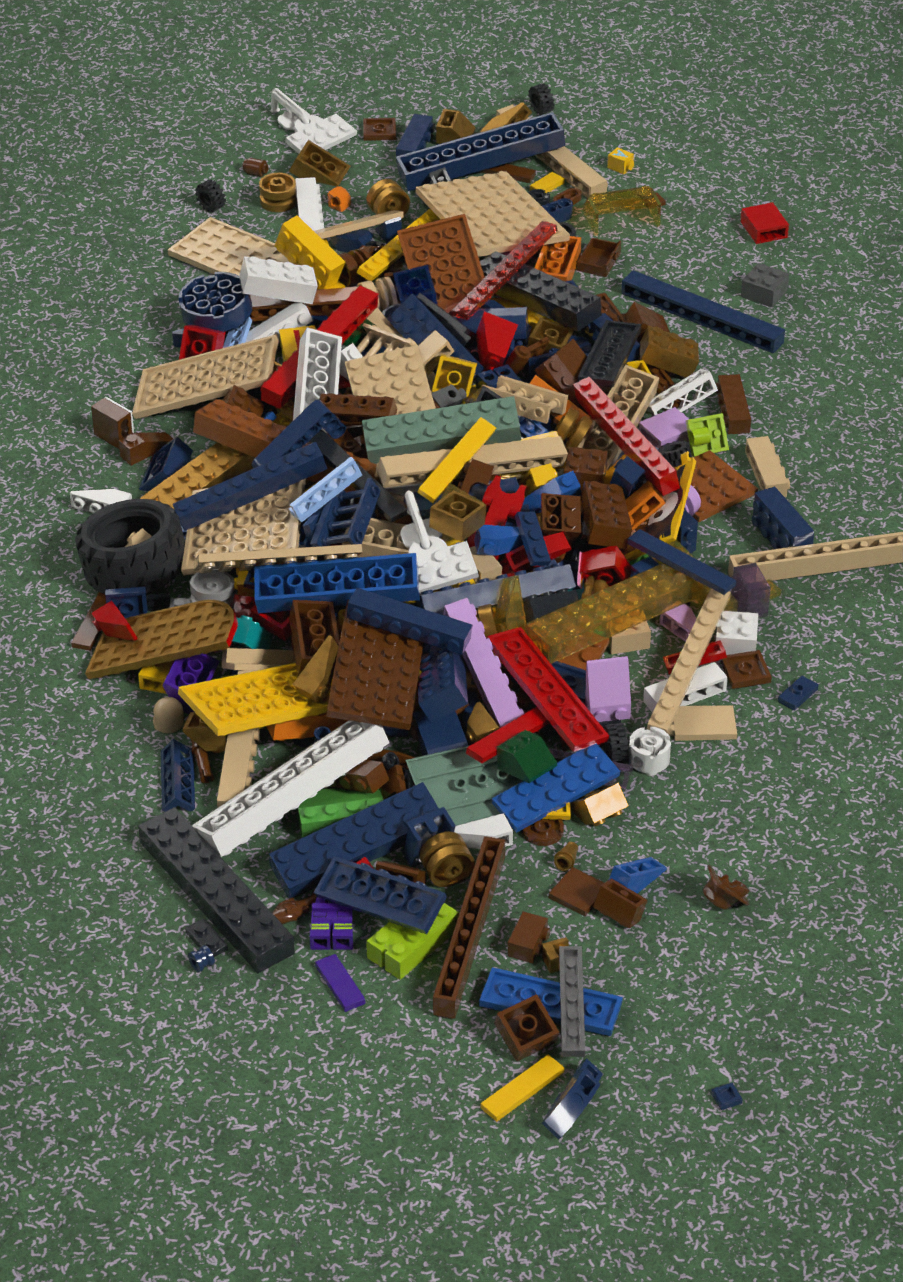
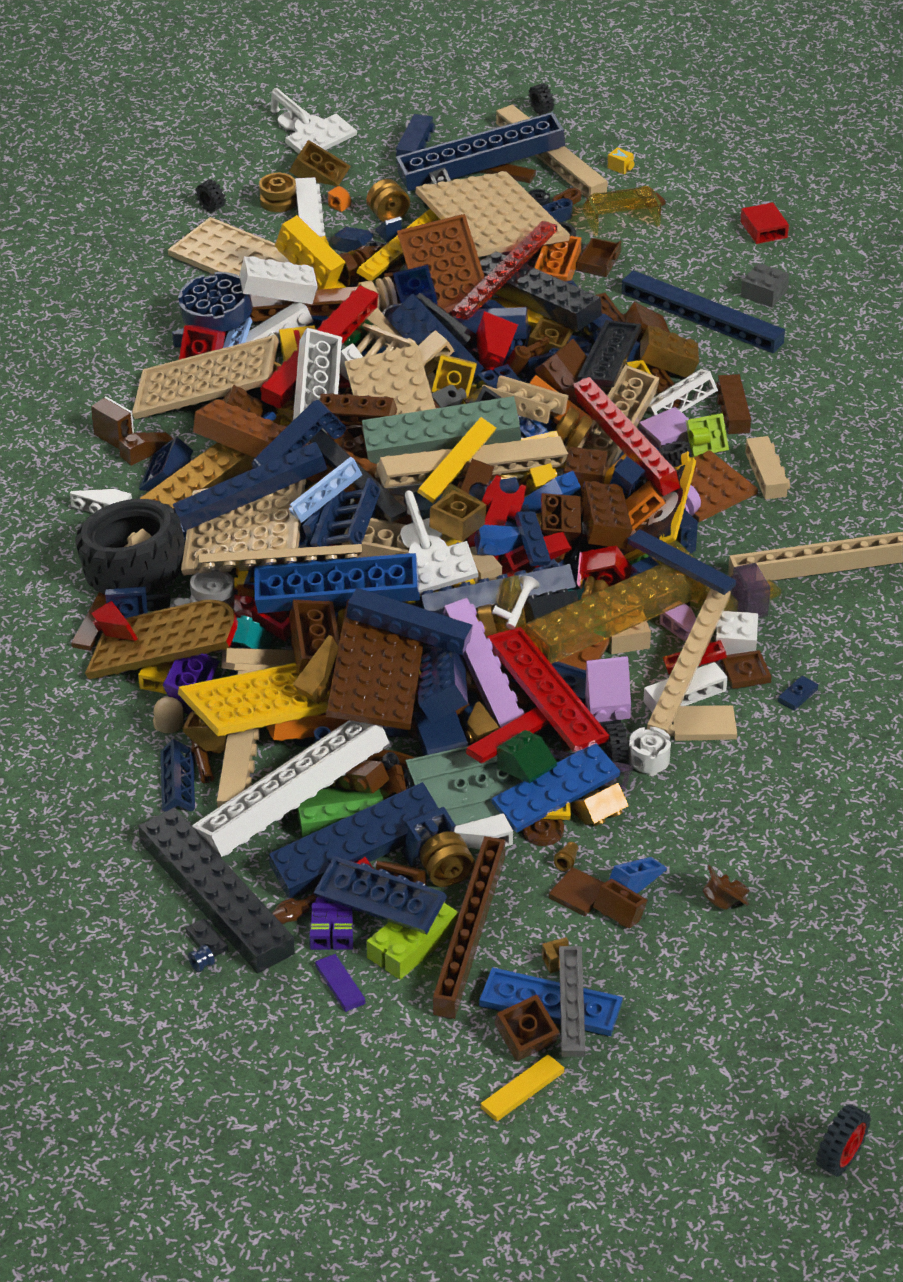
reddish brown brick [243,158,269,177] -> none
tan tile [314,210,404,239] -> none
reddish brown tile [363,118,396,141] -> none
pearl gold slope [436,109,475,144] -> none
pearl gold slope [480,102,532,132] -> none
reddish brown piece [508,911,550,963] -> none
yellow tile [530,172,565,193] -> none
dark blue slope [542,1058,603,1139] -> none
dark blue tile [711,1082,743,1110] -> none
dark blue brick [752,486,814,549] -> none
none -> white piece [492,576,539,629]
none -> black wheel [816,1104,871,1177]

